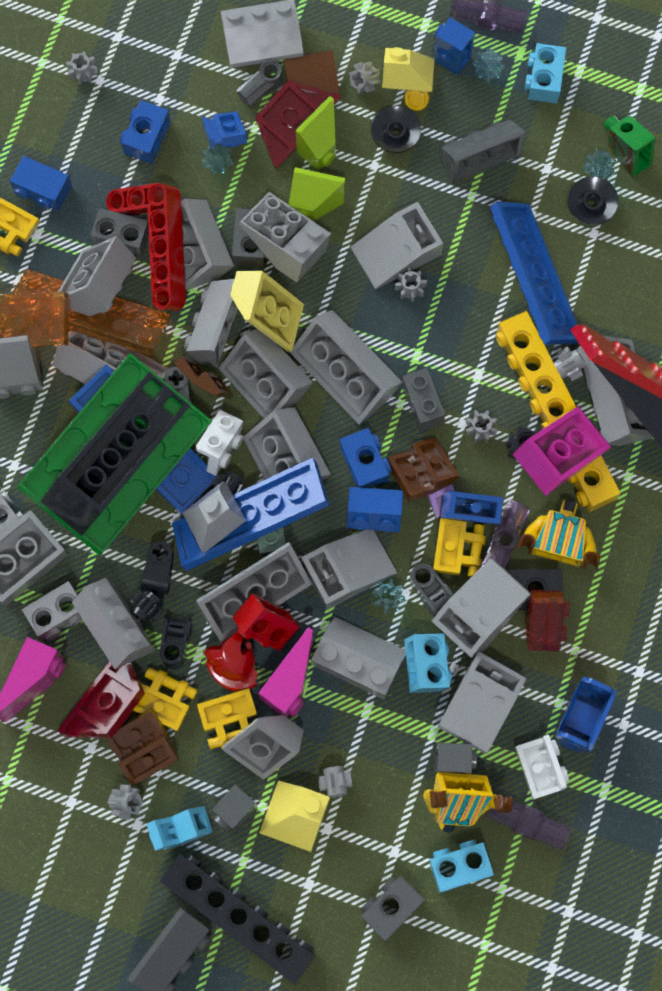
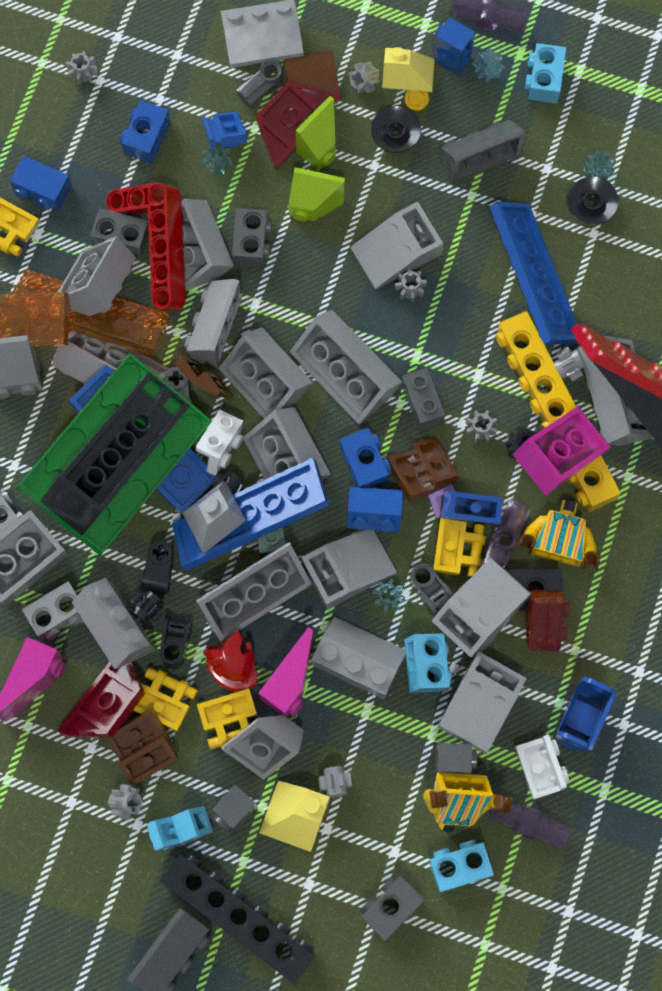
light yellow slope [230,271,304,352] -> none
red brick [232,593,300,651] -> none
light grey slope [239,192,331,282] -> none
green torso [603,116,656,178] -> none

